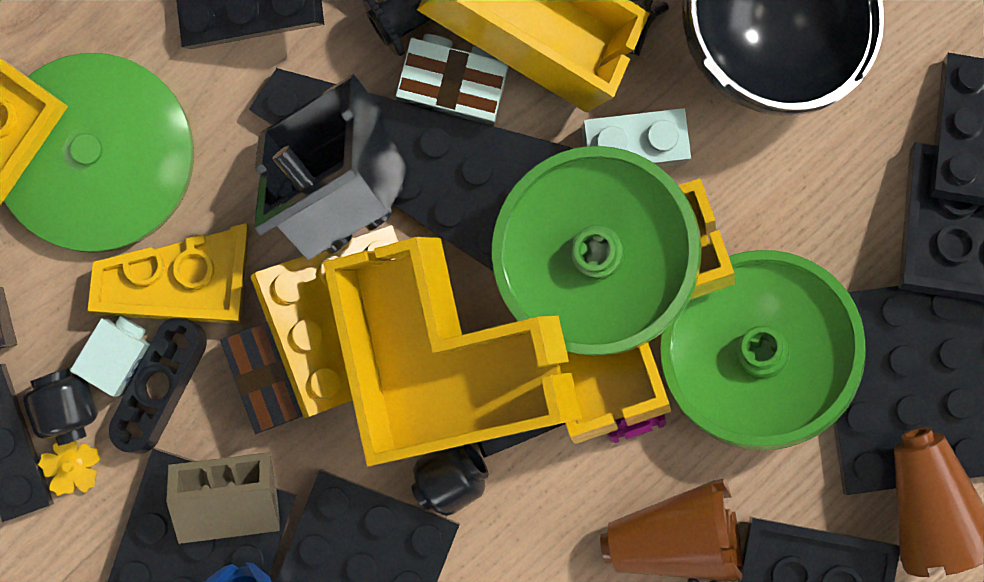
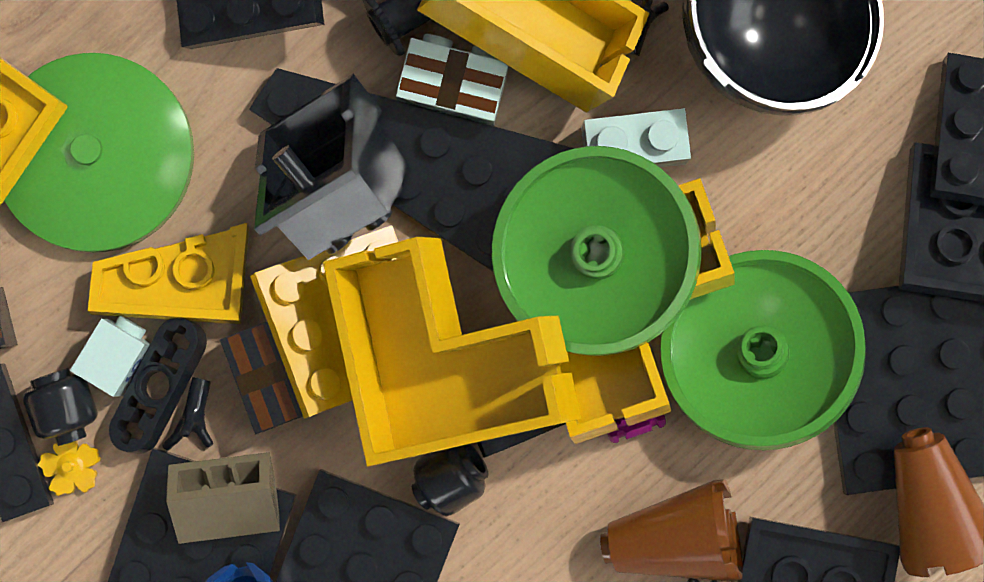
none -> black bar [162,377,213,451]

